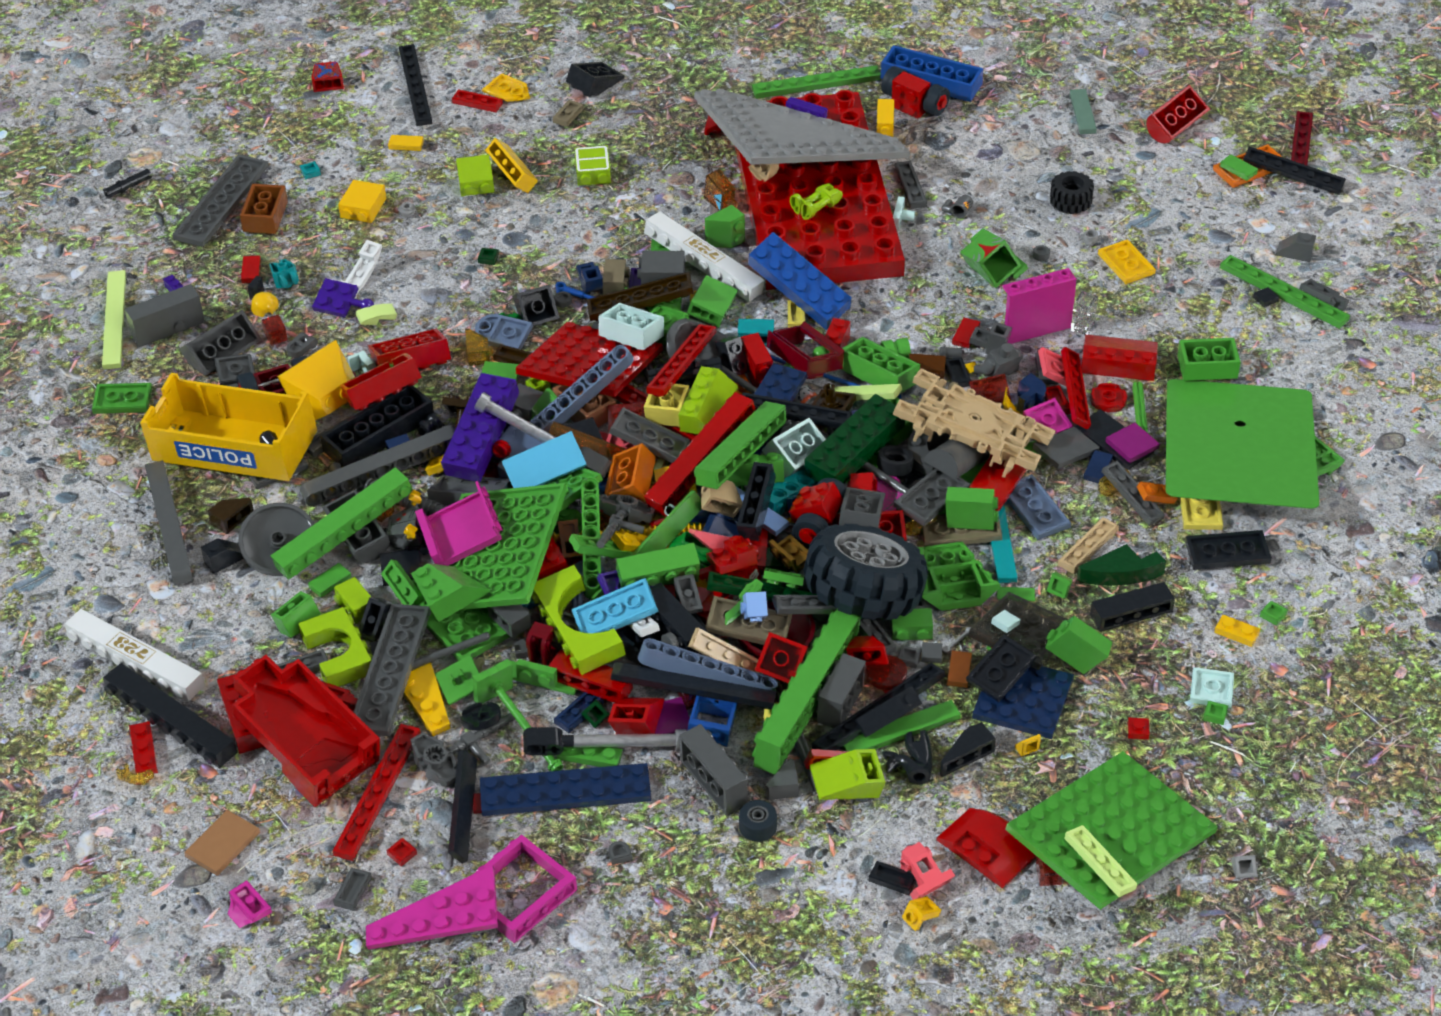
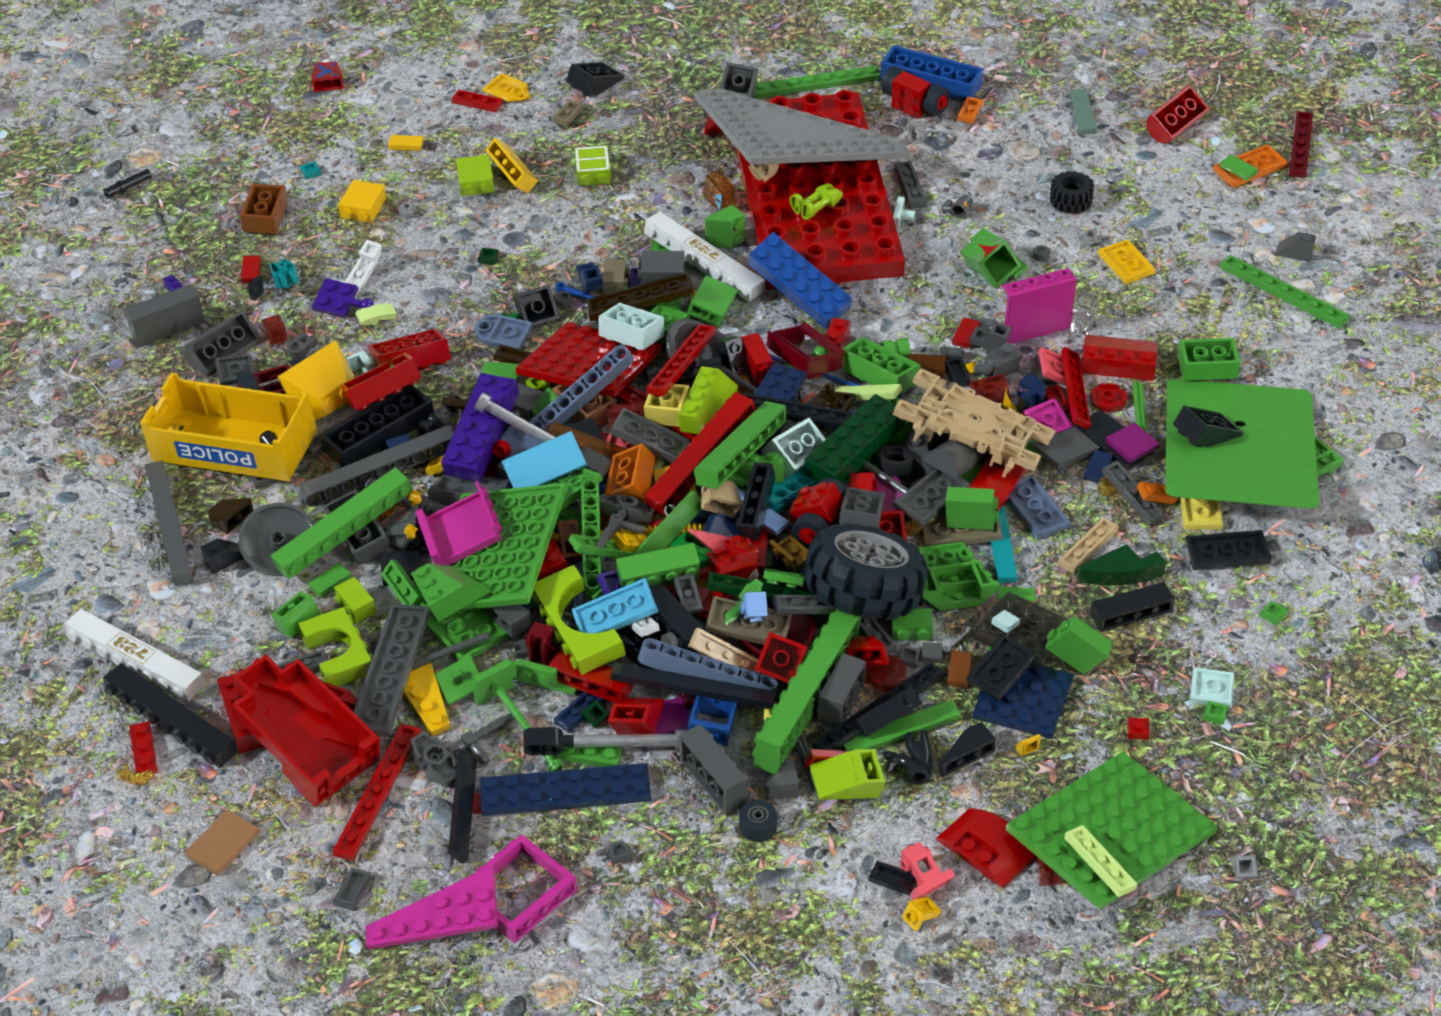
bright green tile [92,383,153,414] -> none
yellowish green tile [102,270,126,370] -> none
dark grey plate [172,154,269,247] -> none
dark pink slope [227,881,272,928] -> none
yellow hair [251,292,279,317] -> none
black slope [359,597,395,642] -> none
red tile [386,838,417,867] -> none
black tile [399,44,432,126] -> none
black tile [460,702,502,731] -> none
clear yellow slope [465,328,493,366] -> none
teal brick [738,319,774,347] -> none
dark purple piece [786,97,827,118] -> none
light yellow tile [788,300,806,328] -> none
yellow brick [877,99,894,137] -> none
bright green tile [1047,572,1073,599] -> none
yellow plate [1214,615,1260,647] -> none
black tile [1243,146,1346,195] -> none
black tile [1253,287,1279,308] -> none
dark grey hinge [1299,279,1349,311] -> none
none -> dark grey slope [720,62,759,98]
none -> orange plate [957,97,983,124]
none -> black slope [1173,405,1243,447]

